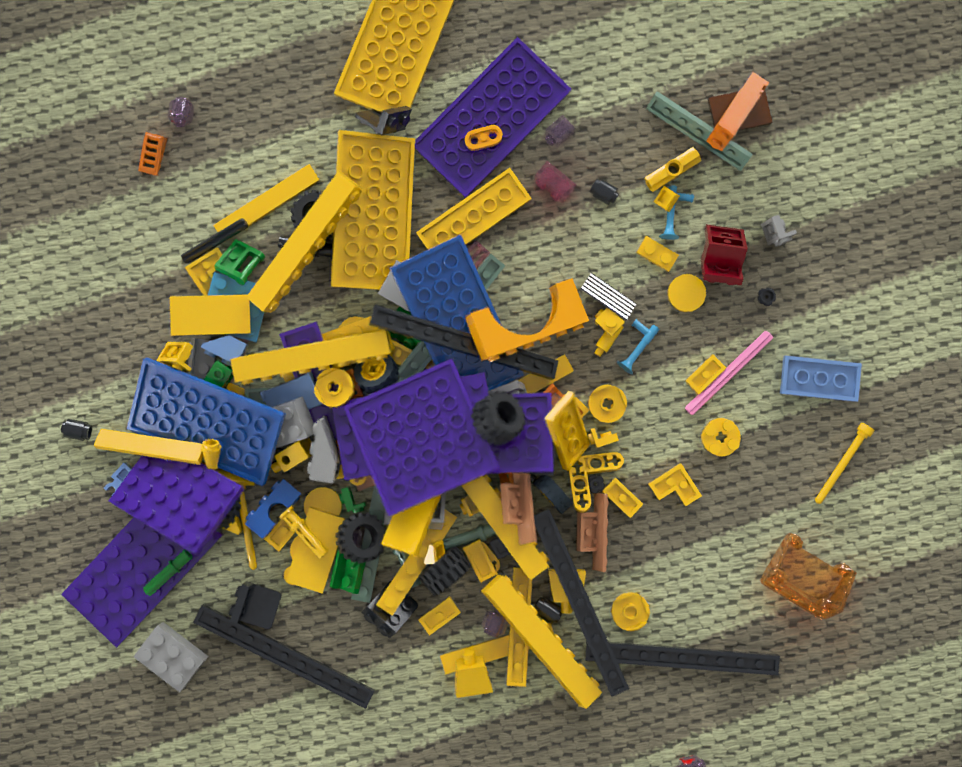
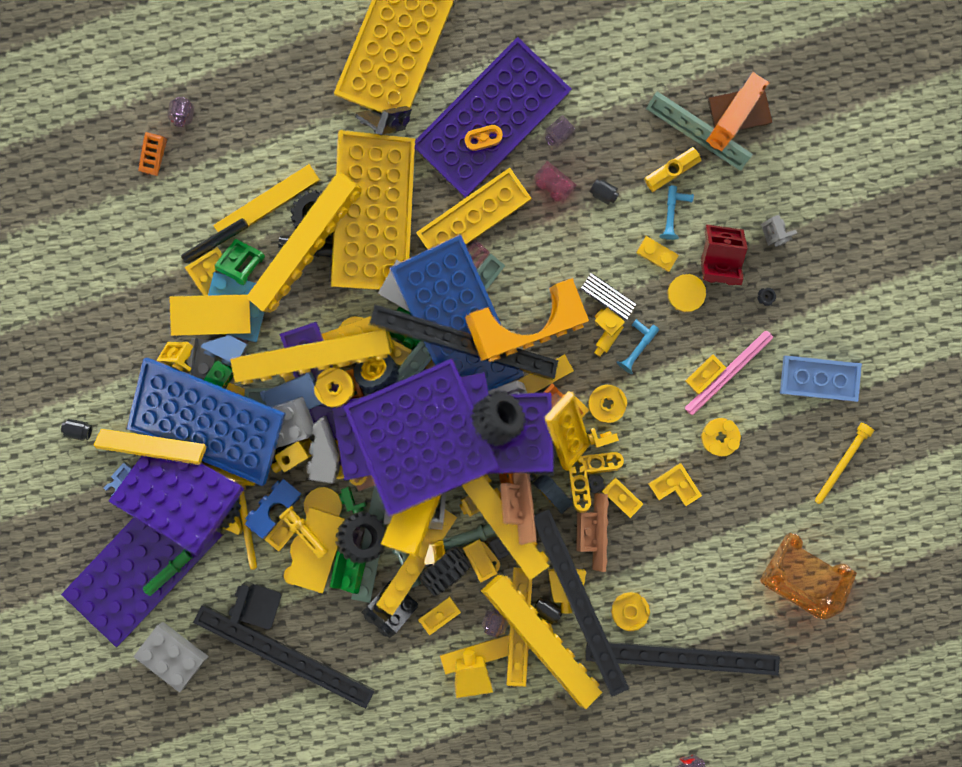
yellow cone [201,439,221,470] -> none
yellow tile [653,186,680,212] -> none

